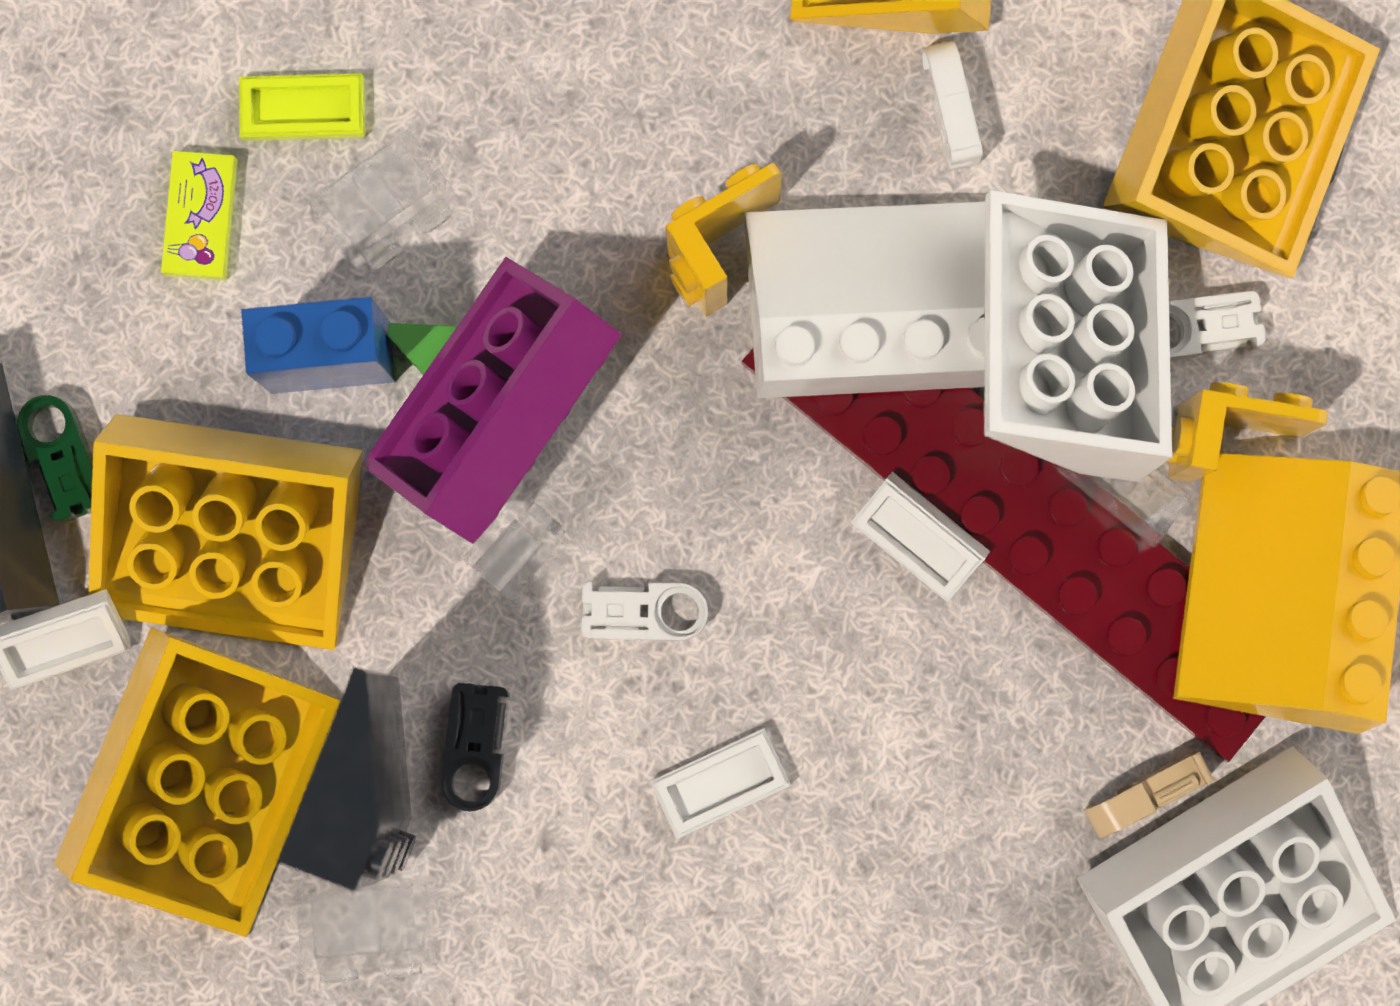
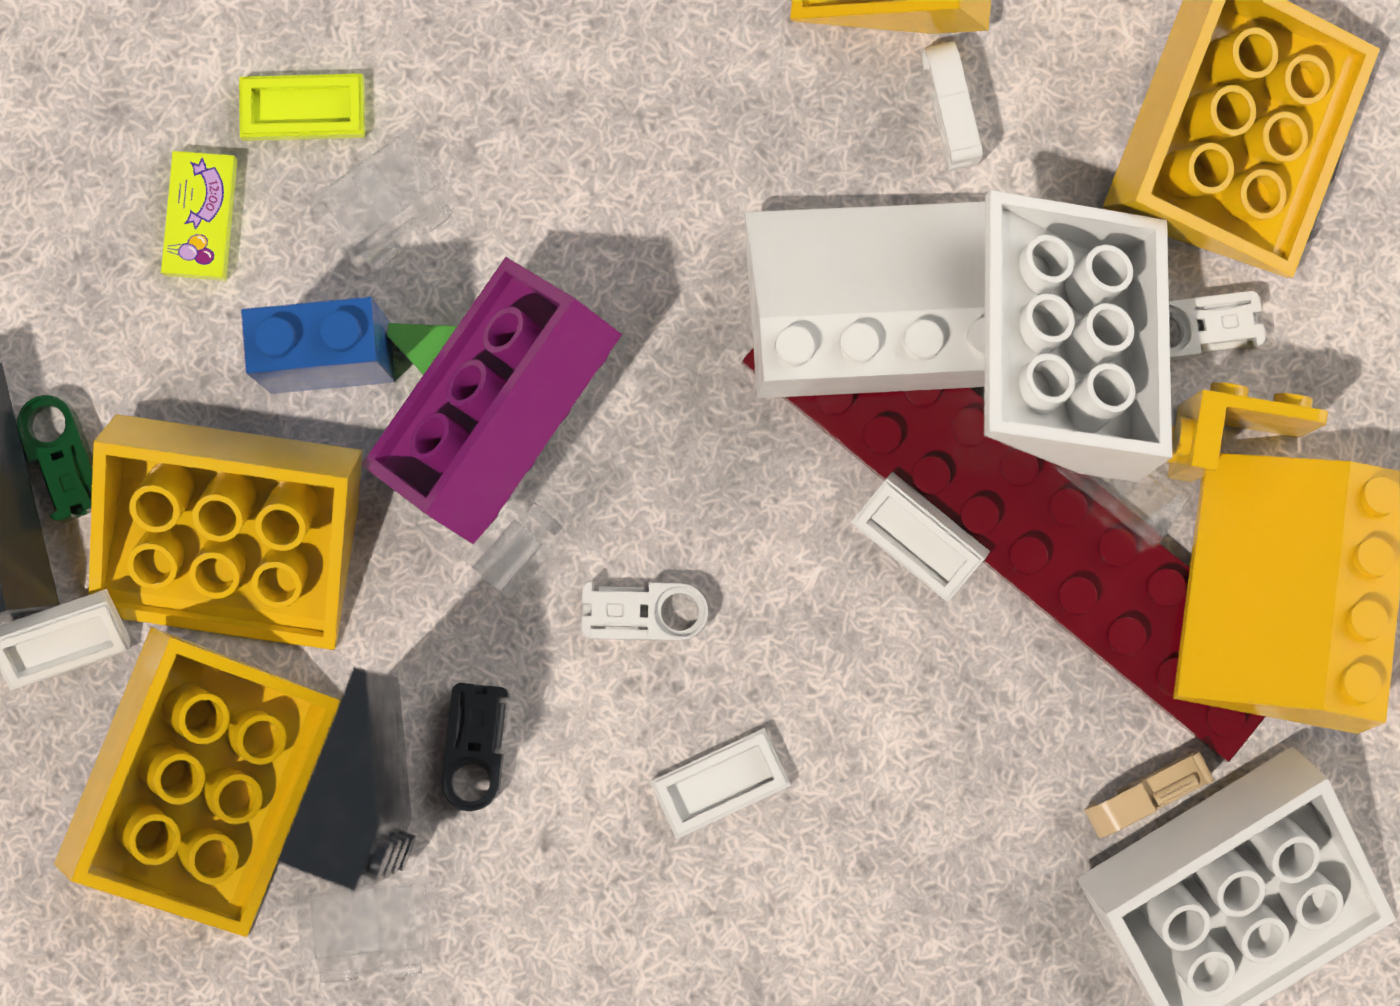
yellow bracket [665,163,782,317] -> none

